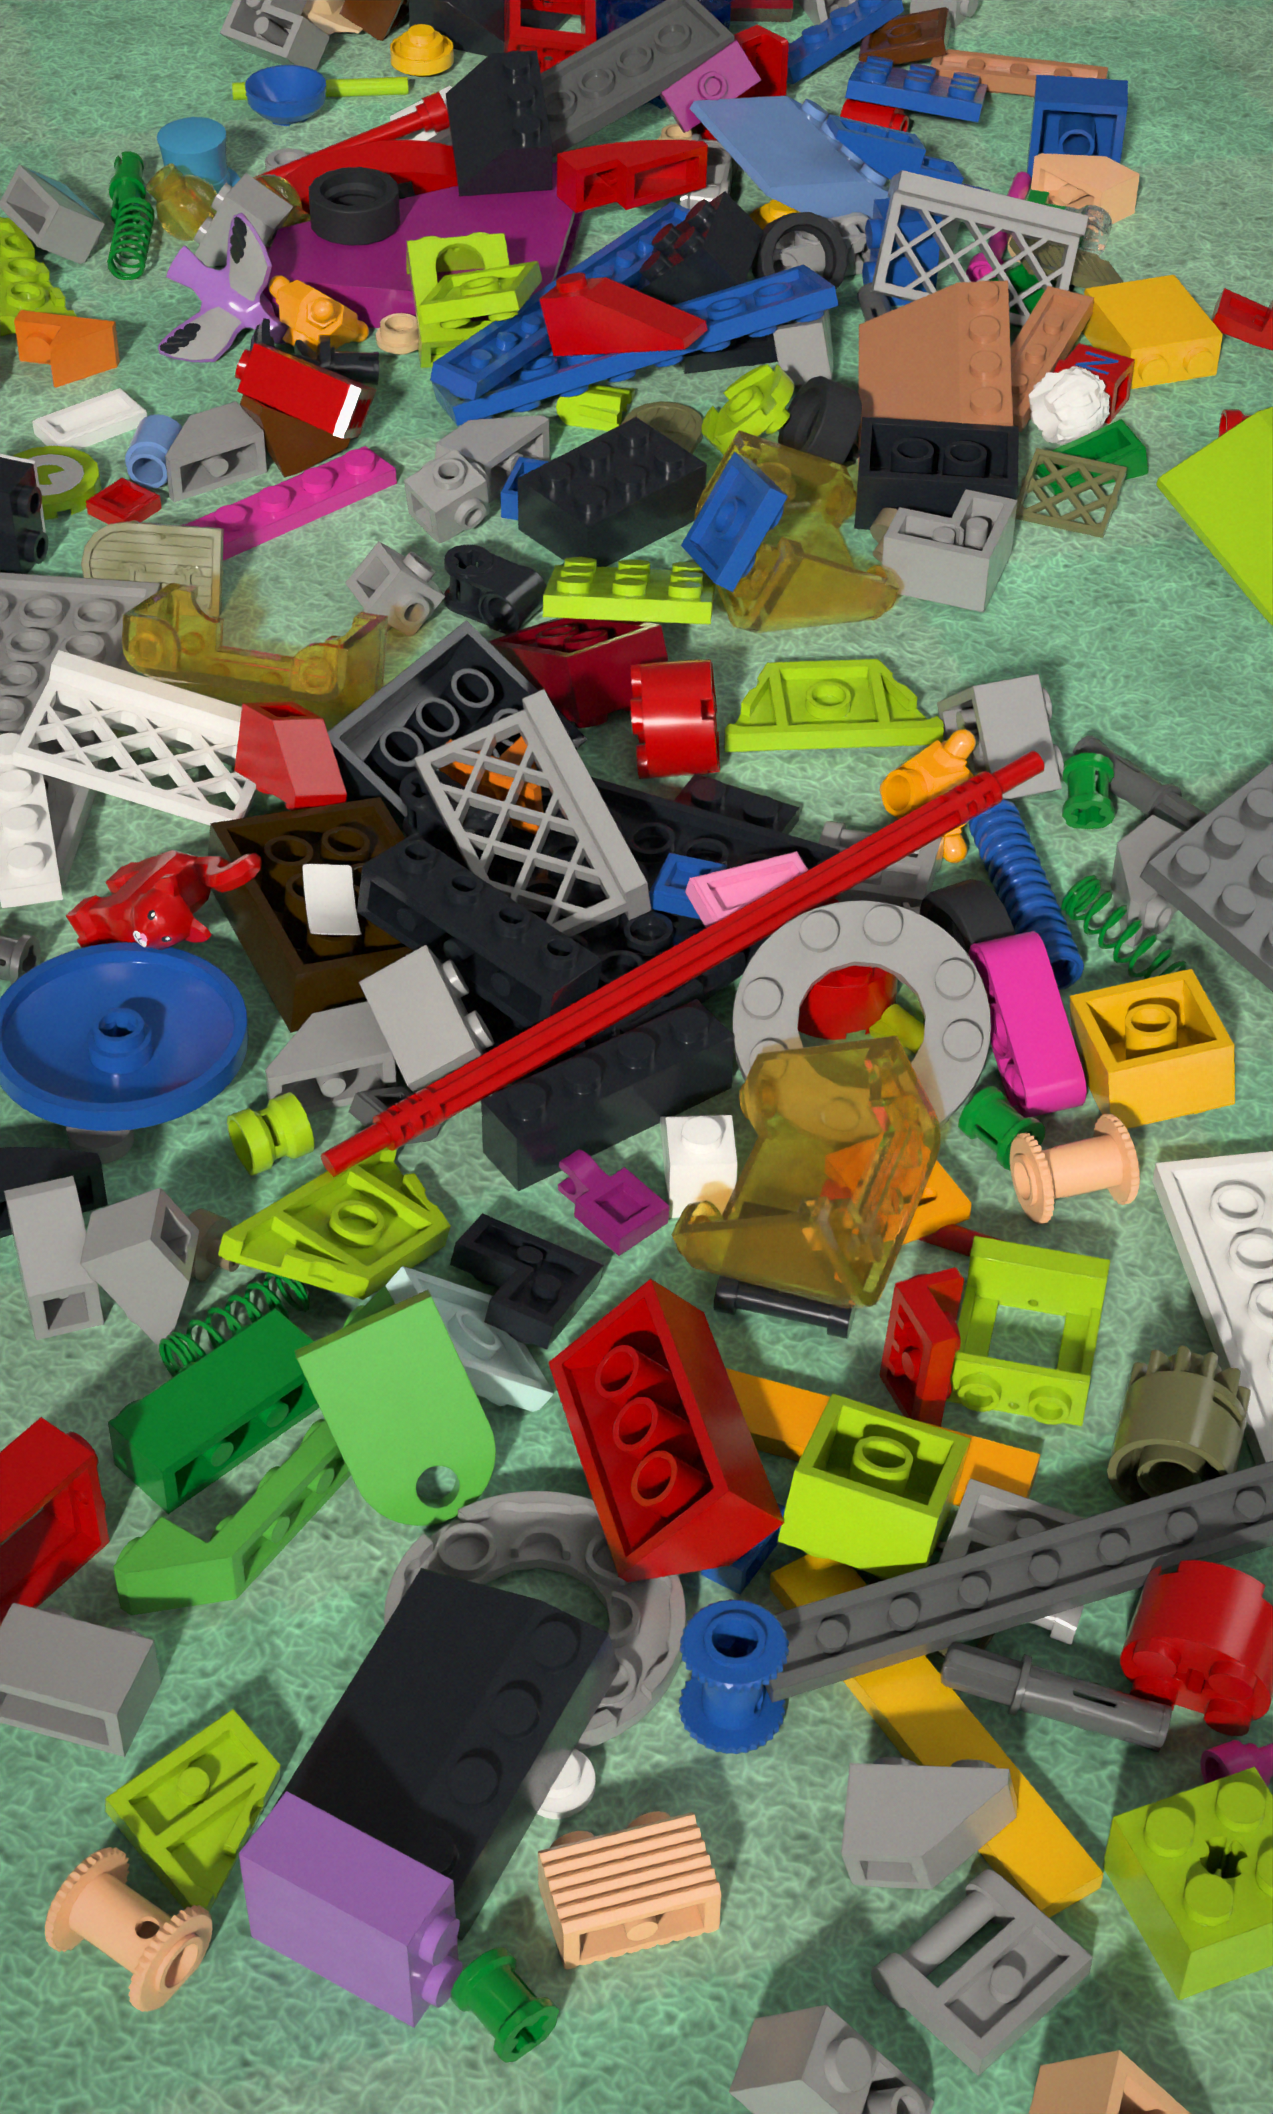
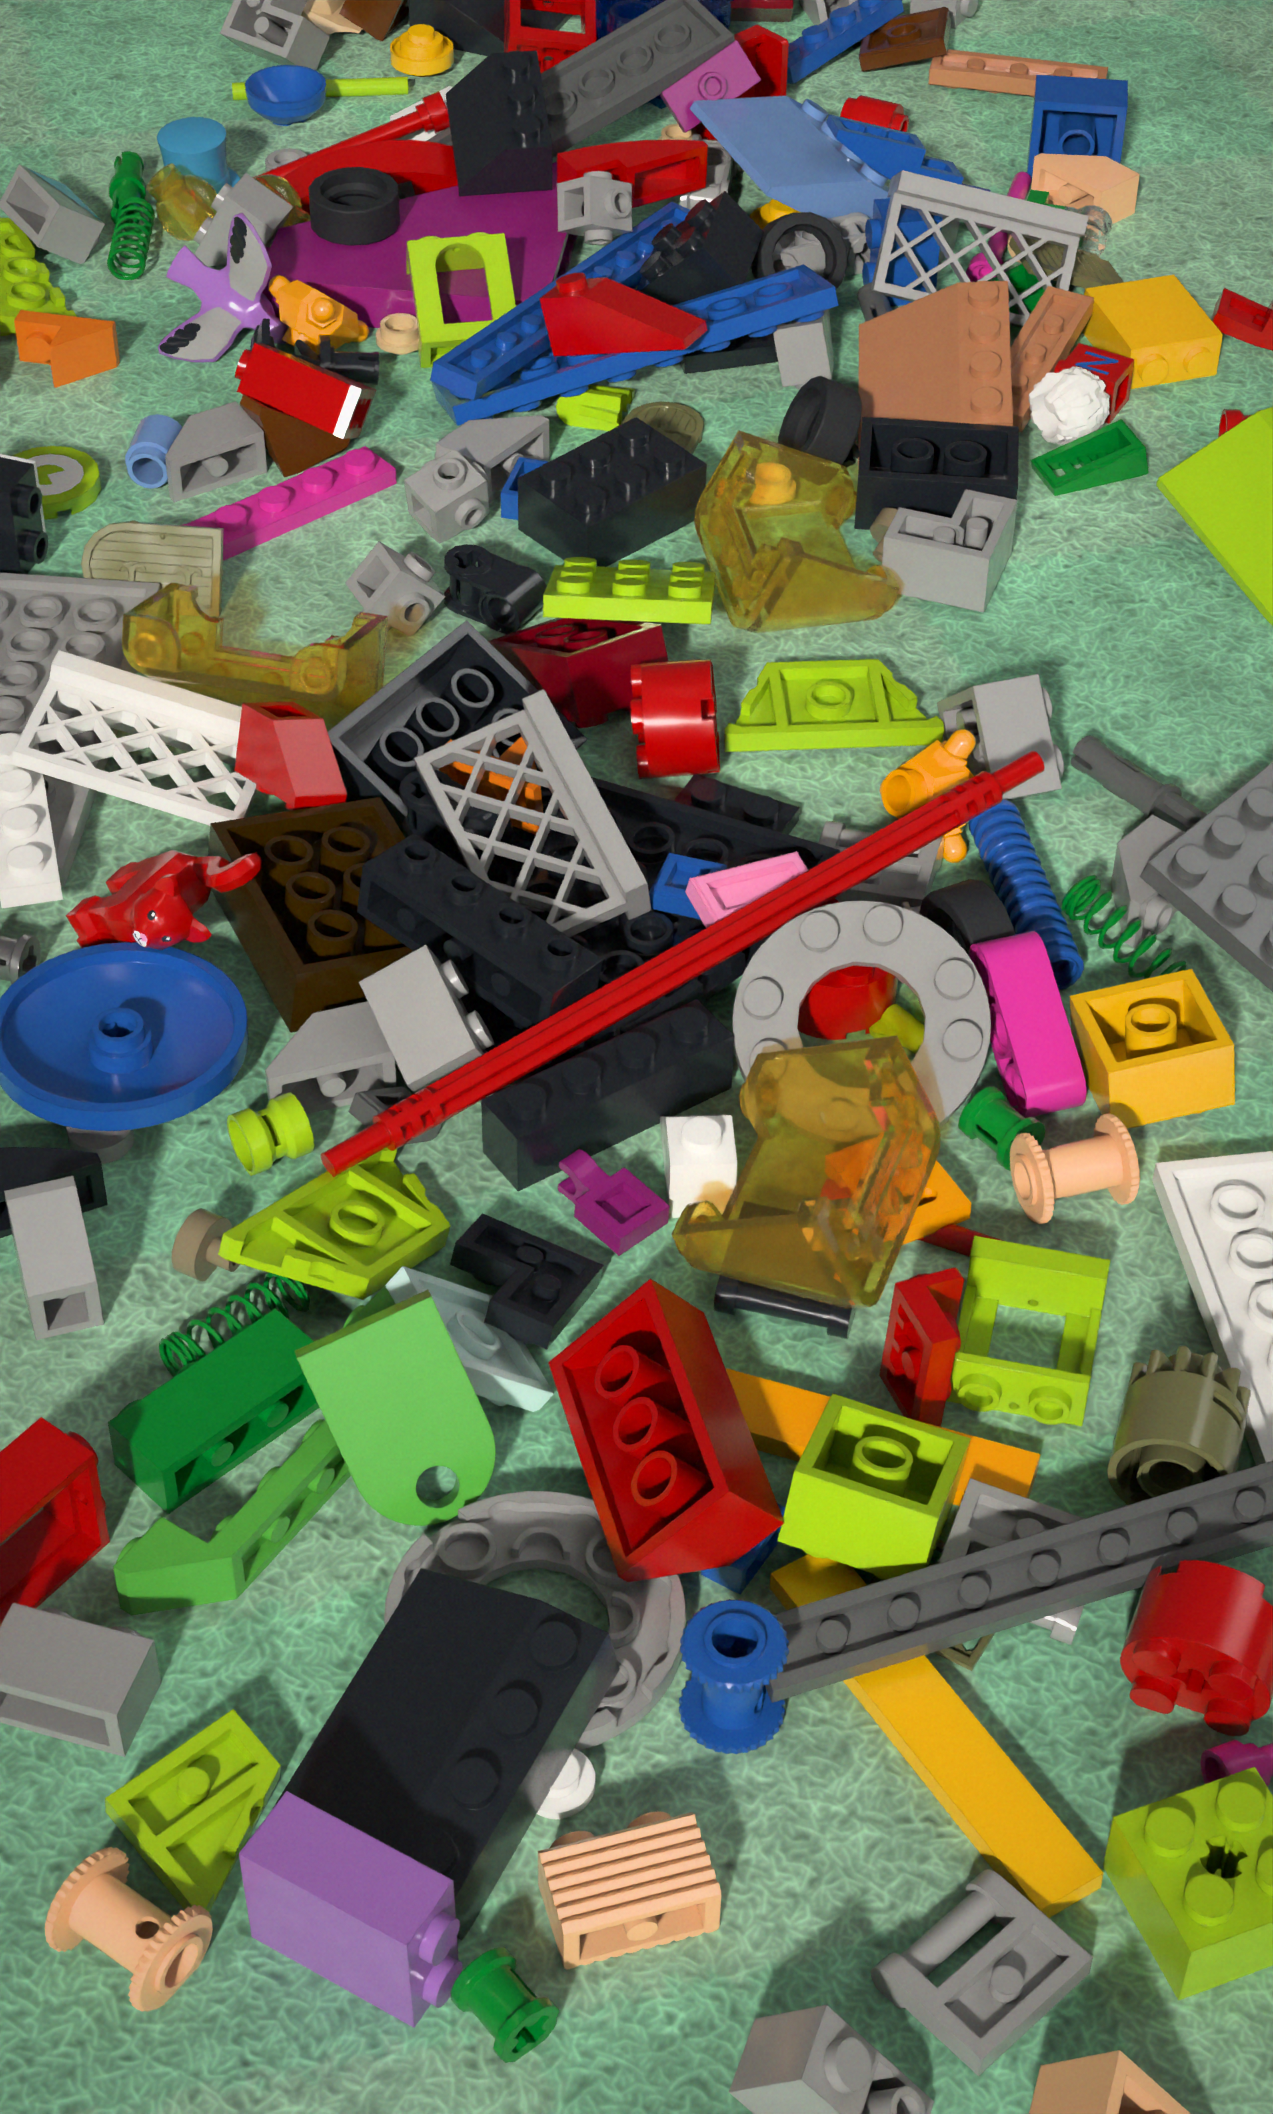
white tile [32,388,147,450] -> none
light grey slope [80,1187,199,1345] -> none
red tile [86,478,162,524] -> none
white sticker [302,864,361,935] -> none
lime plate [419,261,542,329] -> none
blue plate [681,452,788,592] -> none
lime plate [701,364,794,459] -> none
light grey slope [841,1757,1017,1889] -> none
blue plate [845,56,987,122] -> none
dark grey axle [941,1642,1172,1752] -> none
olive window [1015,448,1127,538] -> none
green bush [1062,753,1115,829] -> none
none -> light grey brick [557,171,632,245]

